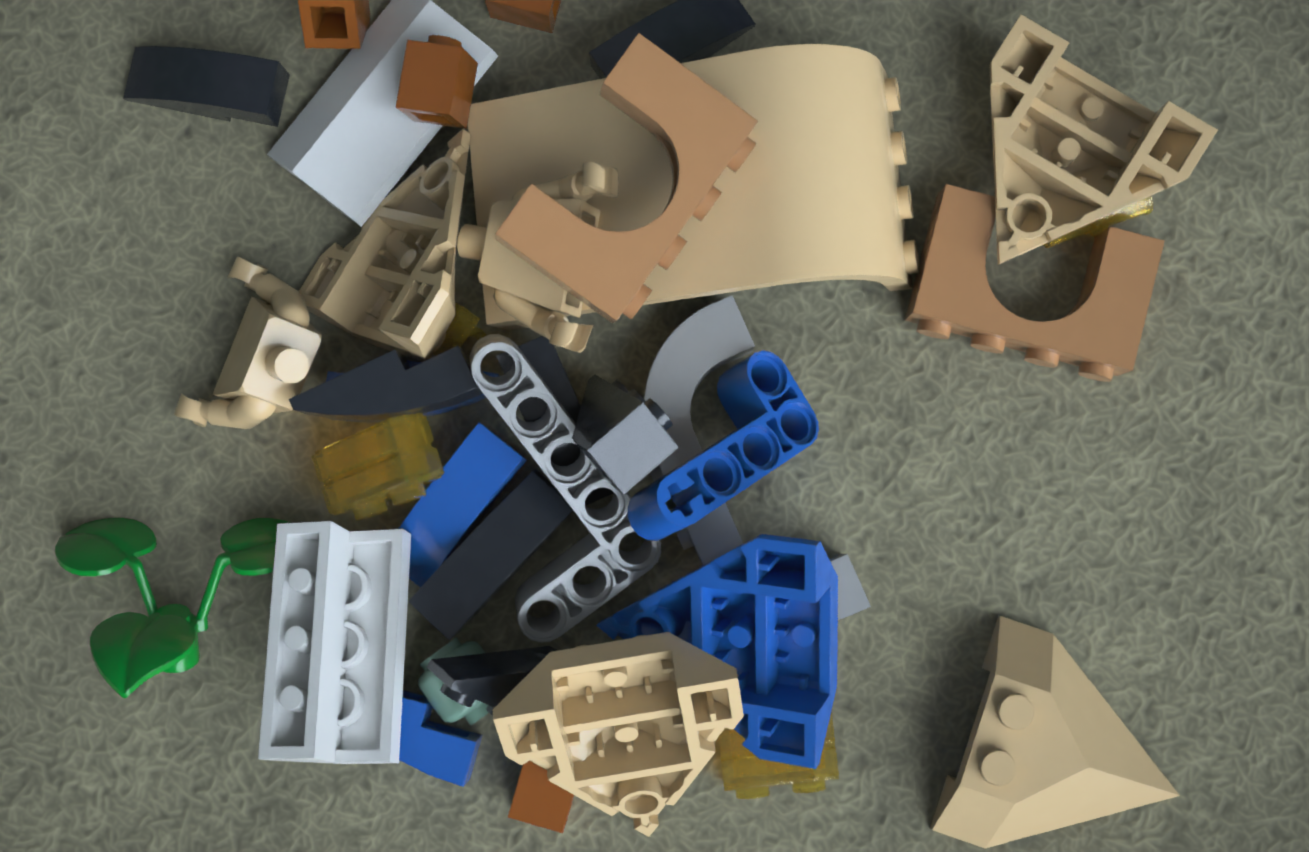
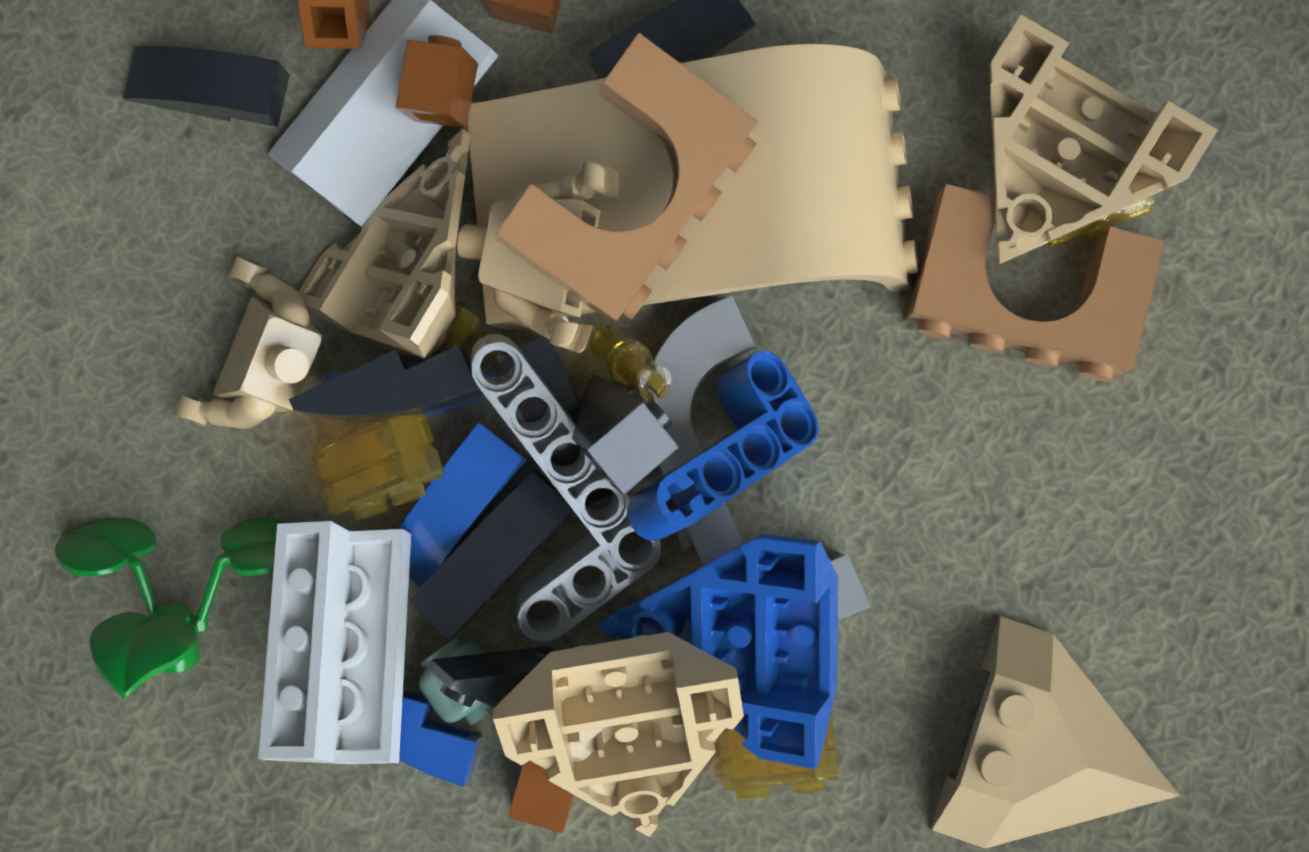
none -> clear yellow pin [590,325,672,401]

